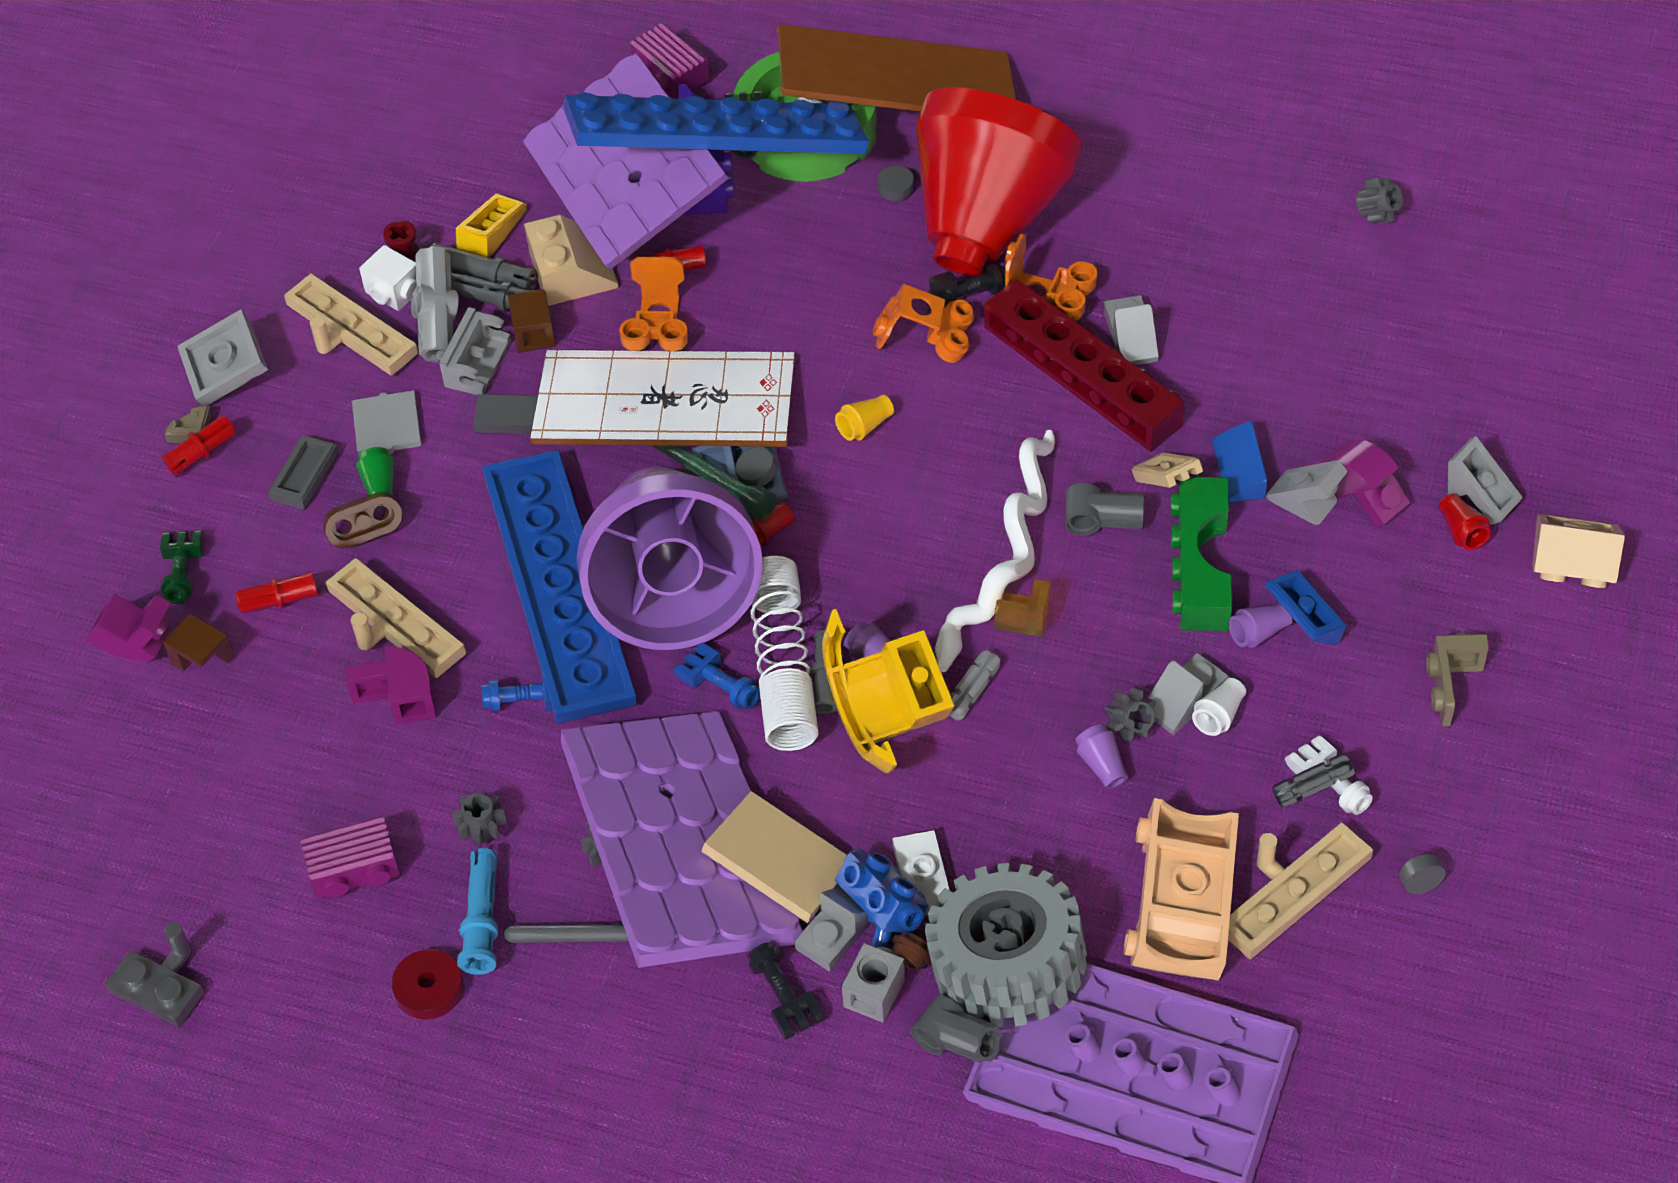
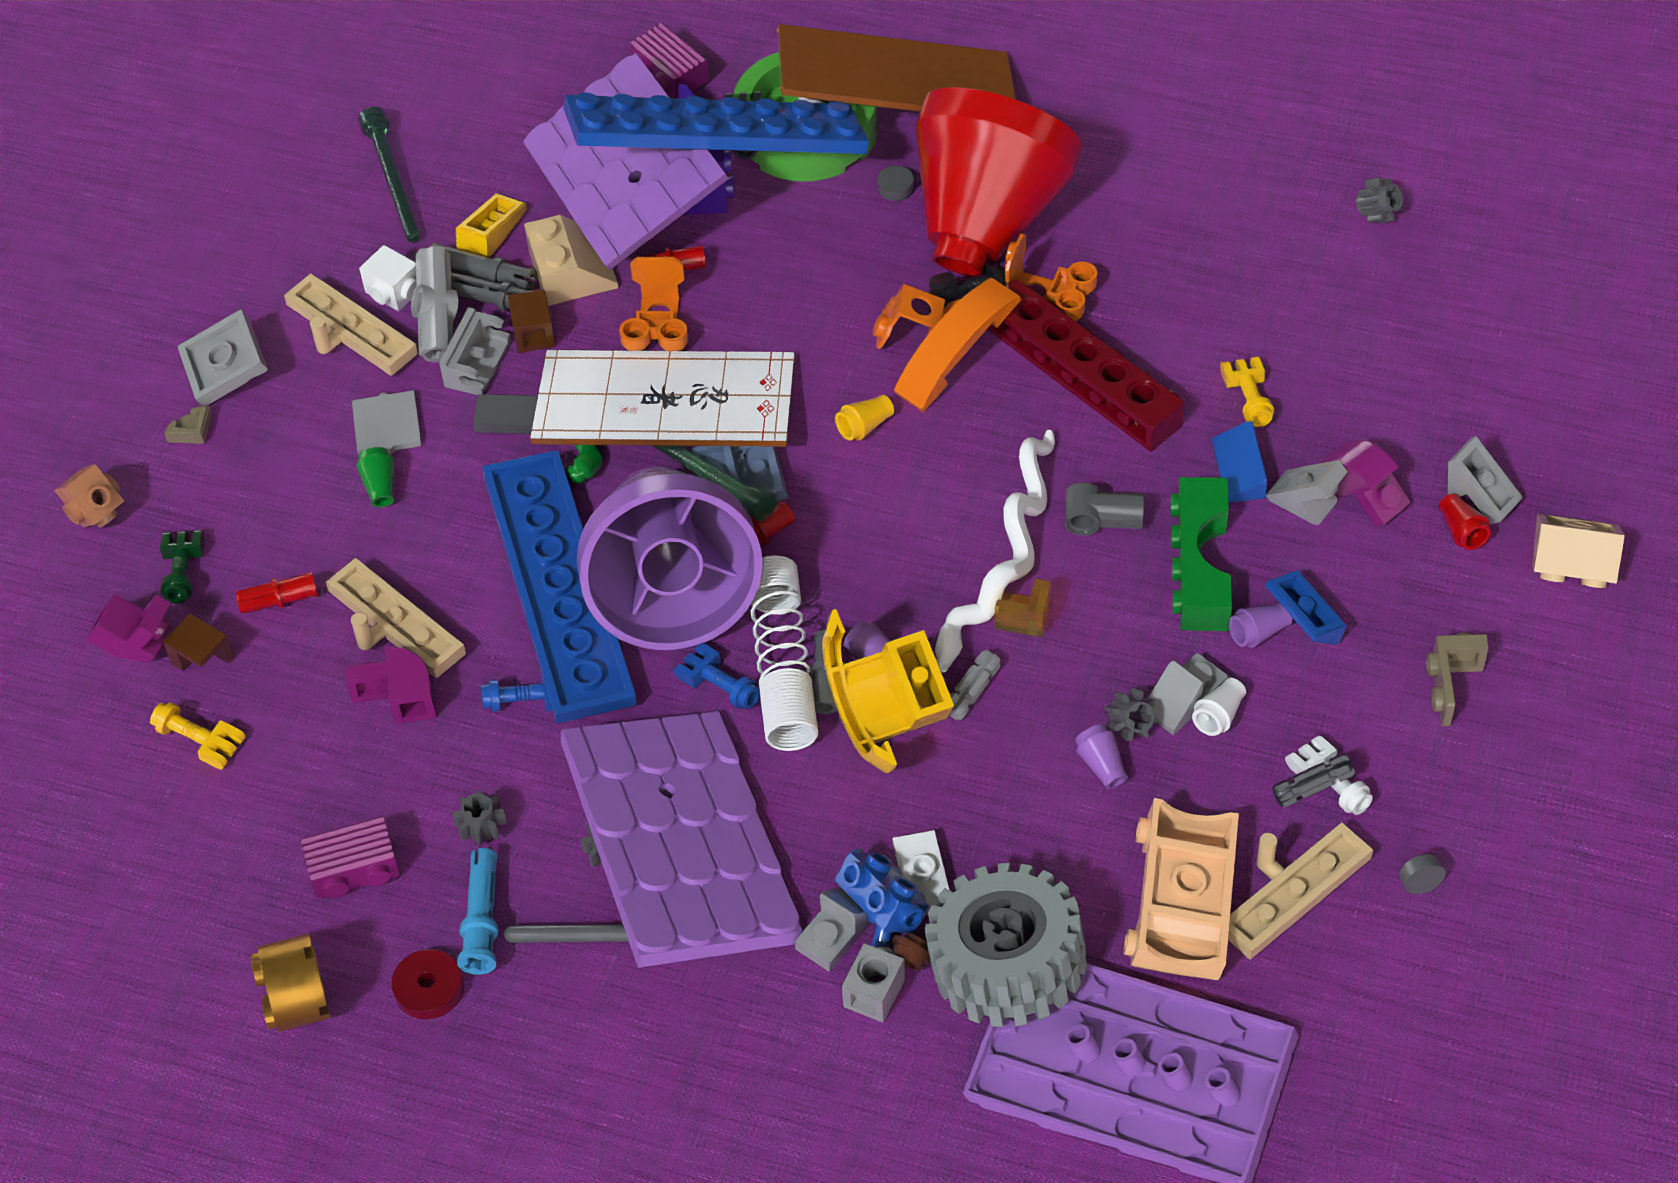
flat silver plate [104,922,204,1028] -> none
red axle [161,416,236,477] -> none
dark grey tile [268,435,339,510] -> none
reddish brown plate [323,492,402,548] -> none
dark red bush [383,220,420,263] -> none
tan tile [701,791,847,923] -> none
dark grey tile [736,447,777,487] -> none
black hinge [748,942,825,1040] -> none
dark grey piece [910,995,1002,1063] -> none
light grey slope [1104,295,1159,365] -> none
tan tile [1131,453,1203,488] -> none
none -> nougat brick [54,464,124,528]
none -> yellow hinge [150,702,246,770]
none -> pearl gold brick [250,933,331,1032]
none -> piece [358,107,420,243]
none -> green arm [567,445,603,484]
none -> orange slope [894,277,1021,413]
none -> yellow hinge [1220,356,1274,427]

